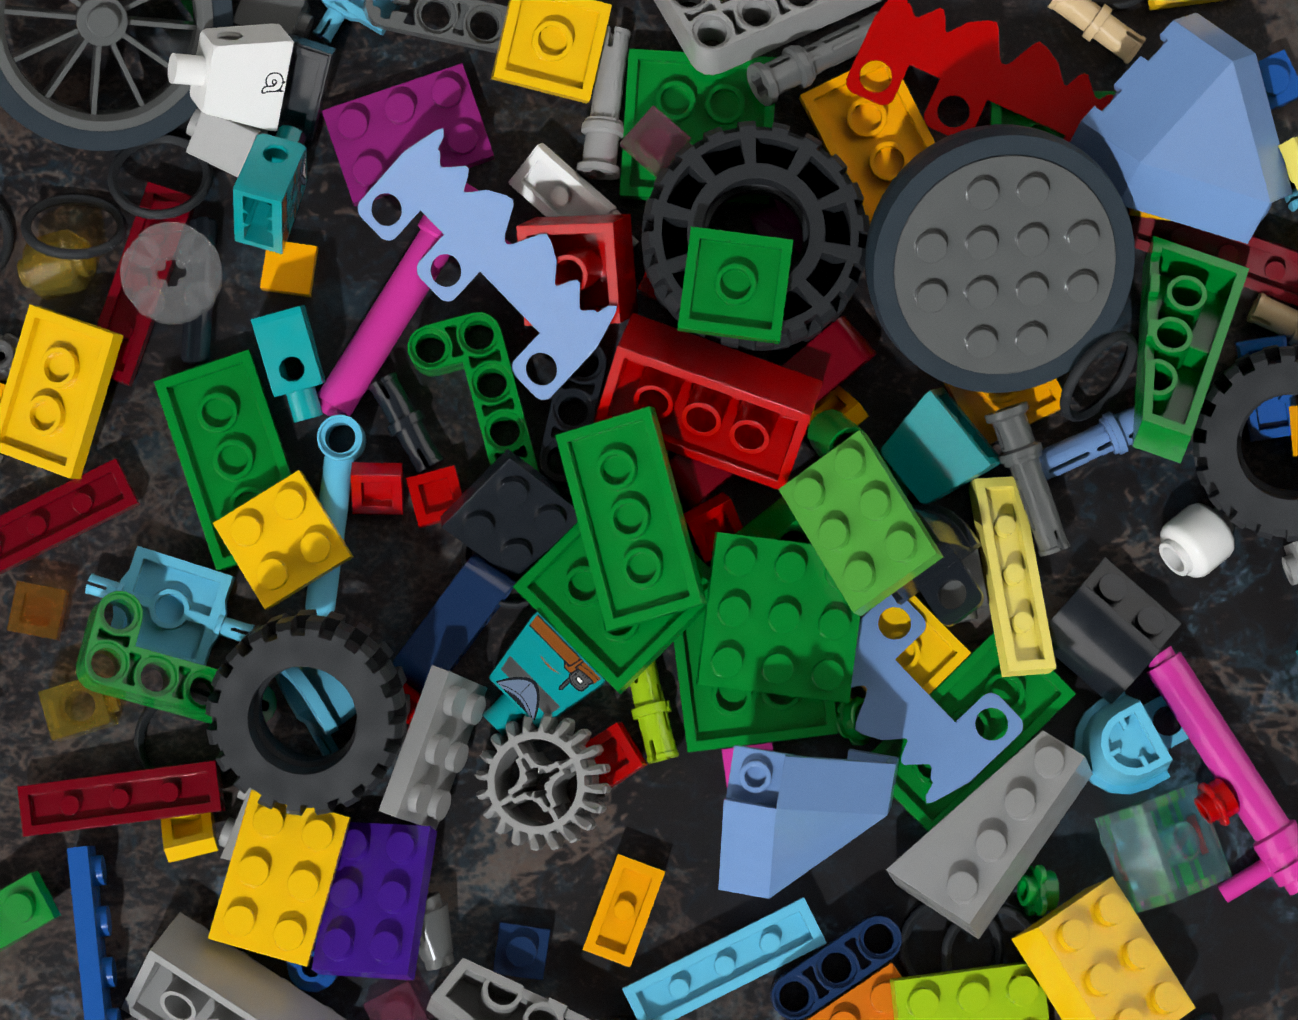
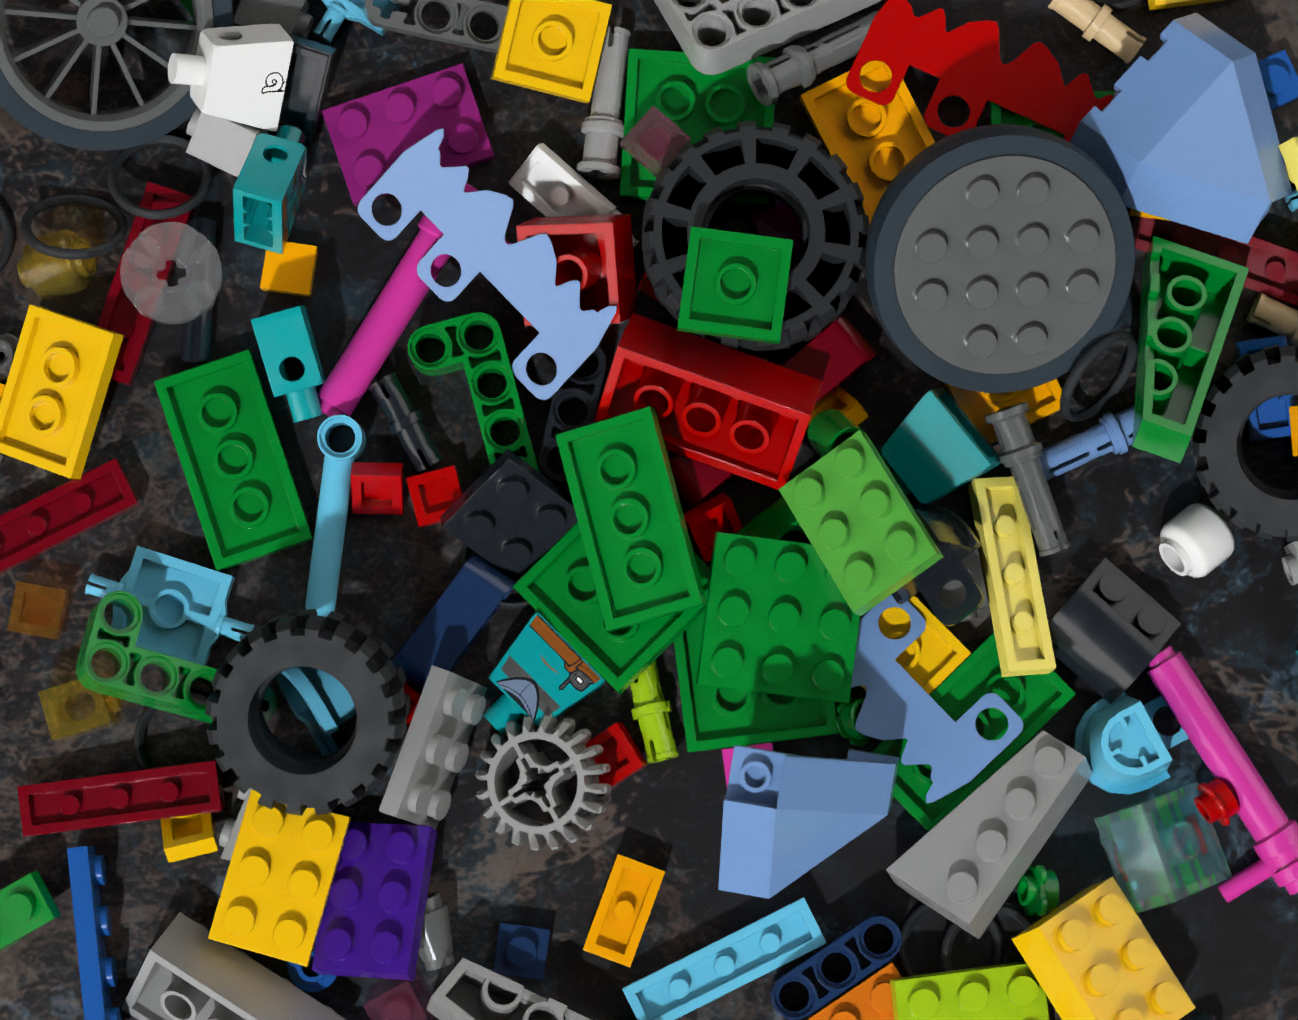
yellow plate [213,470,353,610] -> none

